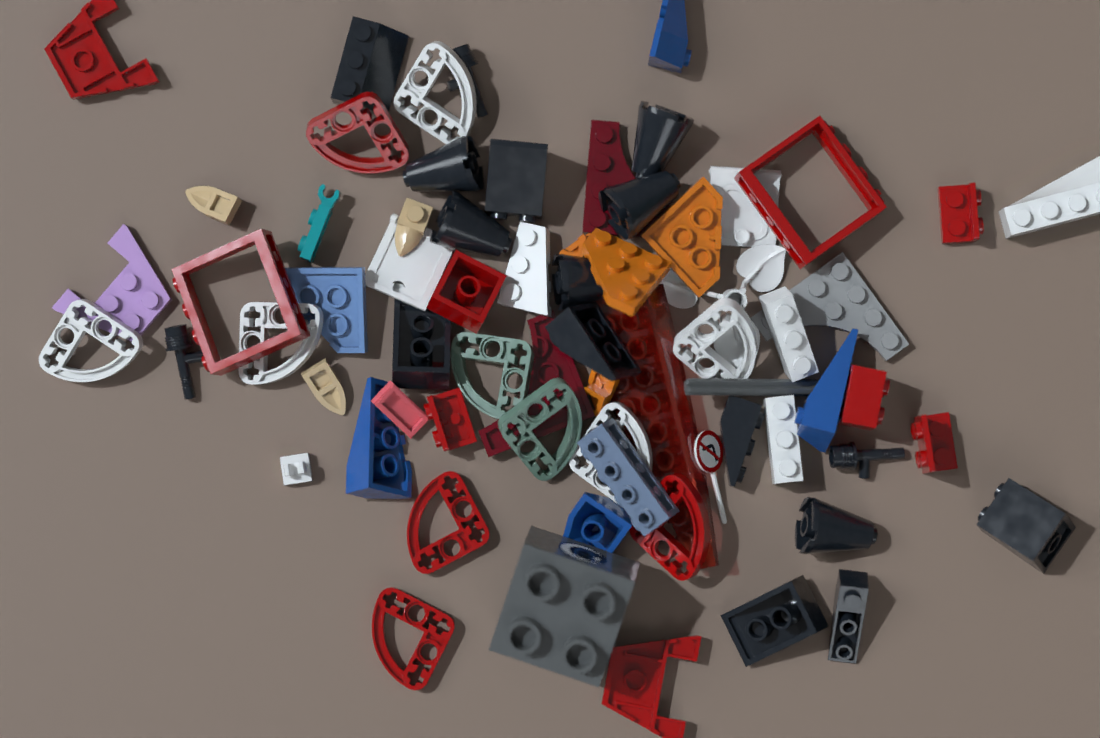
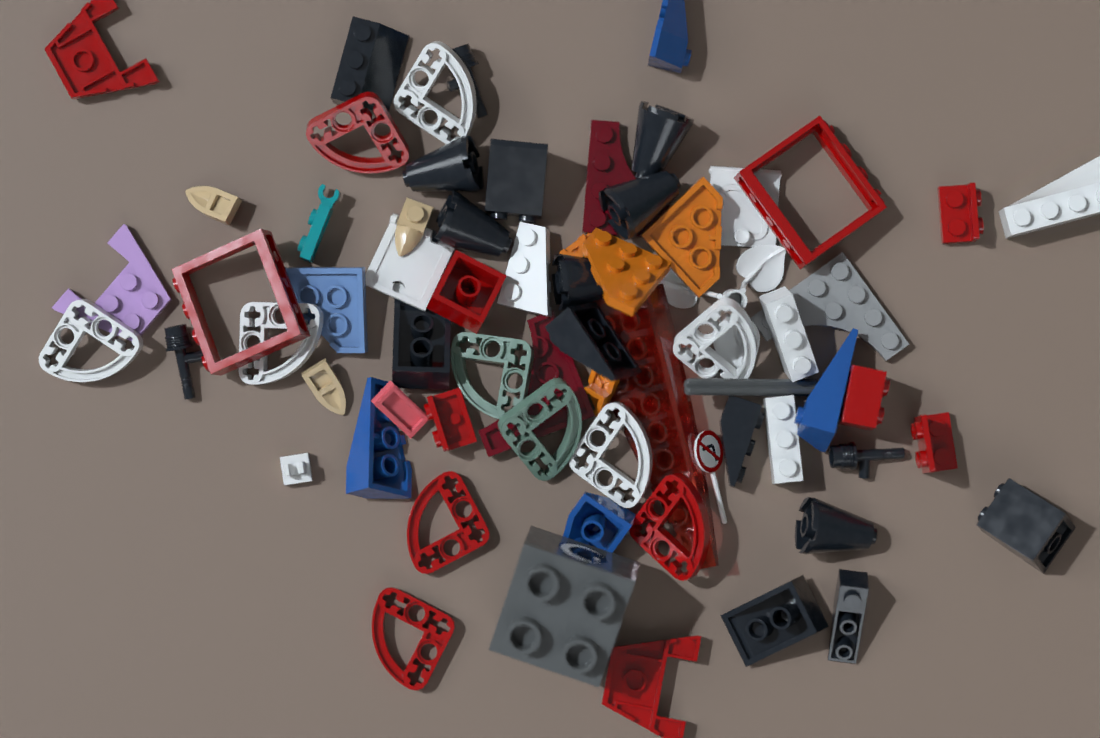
sand blue brick [577,418,679,536] -> none

